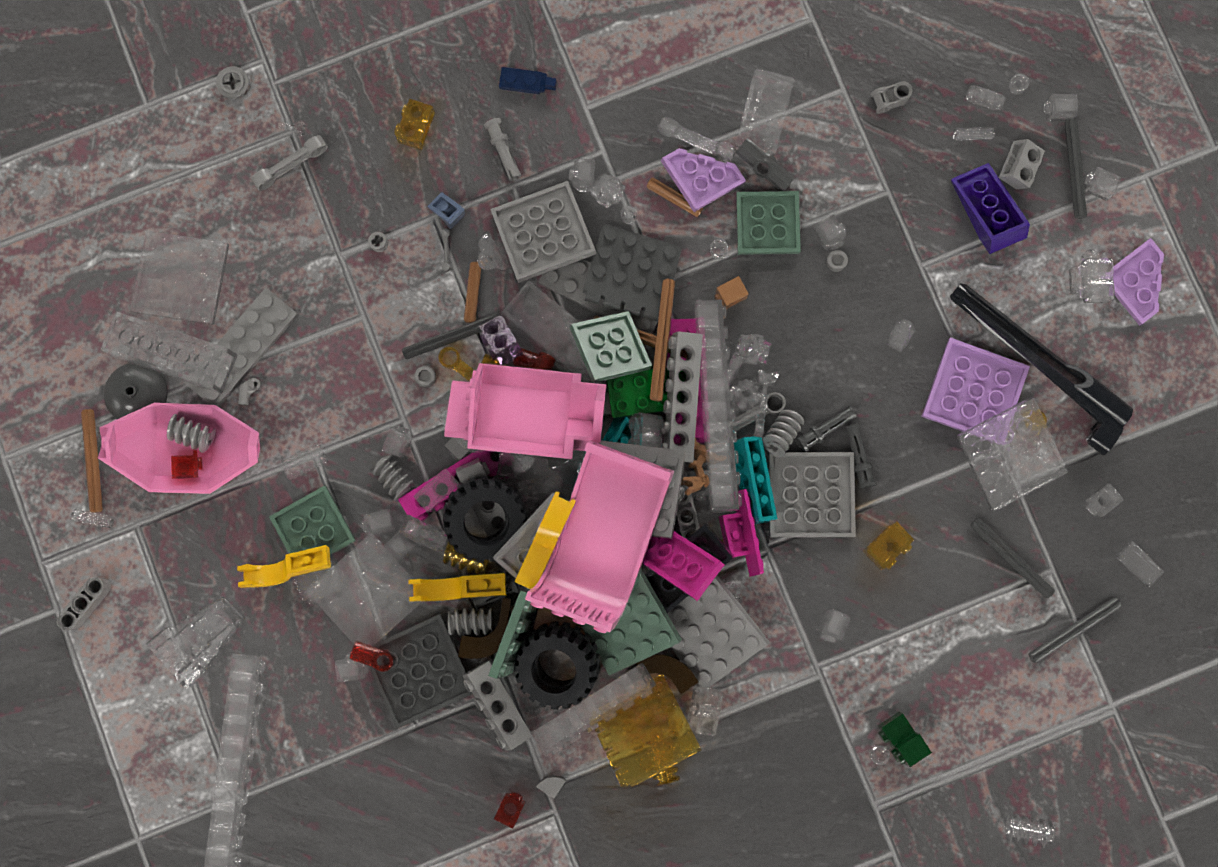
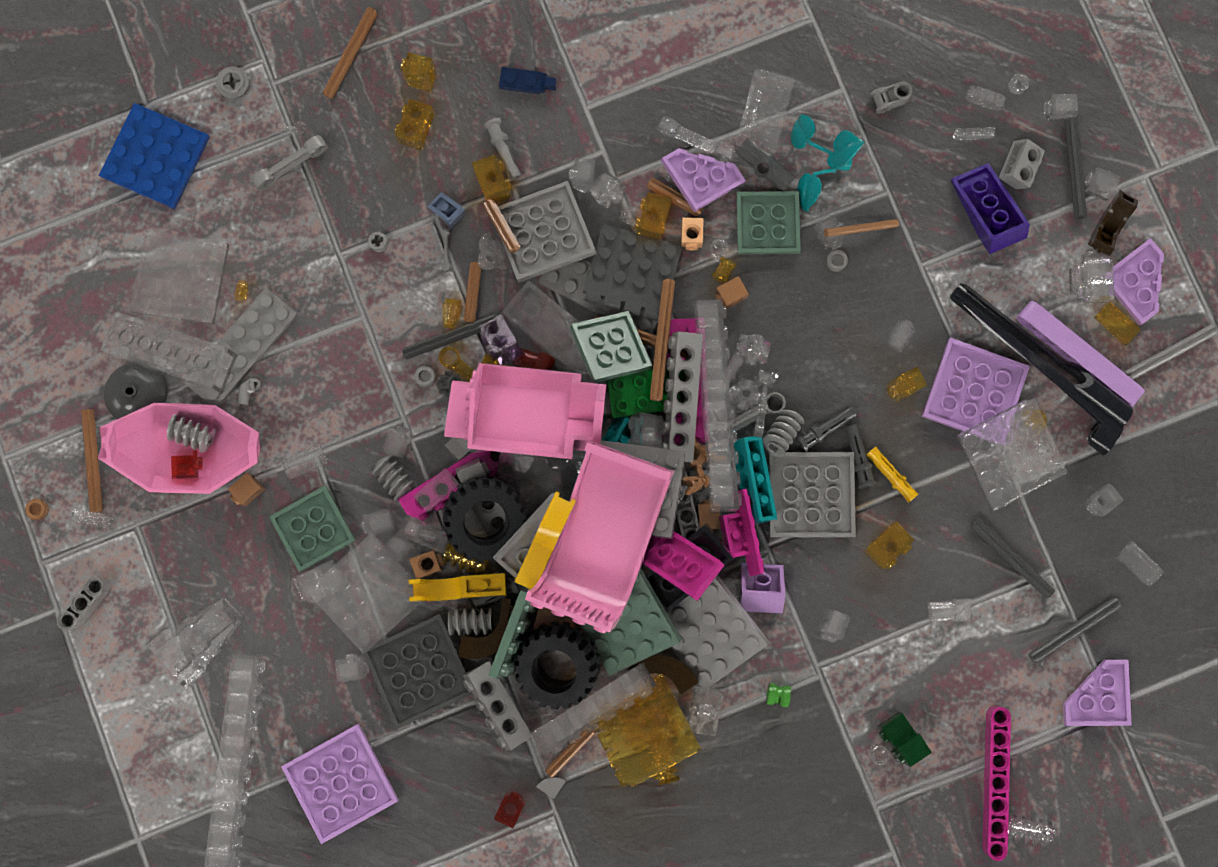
yellow piece [237,545,331,588] -> none
clear red piece [349,640,393,672] -> none
none -> medium nougat tile [25,499,49,520]
none -> blue plate [98,103,210,210]
none -> medium nougat brick [228,472,266,506]
none -> clear yellow tile [235,280,248,302]
none -> lavender plate [281,724,399,844]
none -> medium nougat axle [322,7,377,99]
none -> clear yellow brick [400,52,437,92]
none -> medium nougat brick [409,550,445,579]
none -> dark grey gear [436,371,461,397]
none -> clear yellow cone [442,298,463,329]
none -> clear yellow brick [472,154,513,203]
none -> medium nougat axle [483,199,520,253]
none -> medium nougat axle [545,725,596,777]
none -> clear yellow brick [634,192,672,240]
none -> light nougat brick [681,218,703,251]
none -> medium nougat brick [697,500,721,531]
none -> clear yellow bush [711,257,737,284]
none -> lavender slope [739,563,785,614]
none -> bright green wheel [766,683,791,707]
none -> teal plant [791,114,865,212]
none -> medium nougat bar [823,219,899,237]
none -> yellow pin [866,446,918,503]
none -> clear yellow brick [887,366,927,402]
none -> clear piece [928,599,973,621]
none -> dark pink beam [982,706,1011,861]
none -> lavender beam [1017,301,1145,407]
none -> lavender plate [1063,659,1132,726]
none -> dark brown arch [1088,190,1138,256]
none -> clear yellow tile [1094,302,1141,346]
none -> light grey axle [1124,324,1218,380]

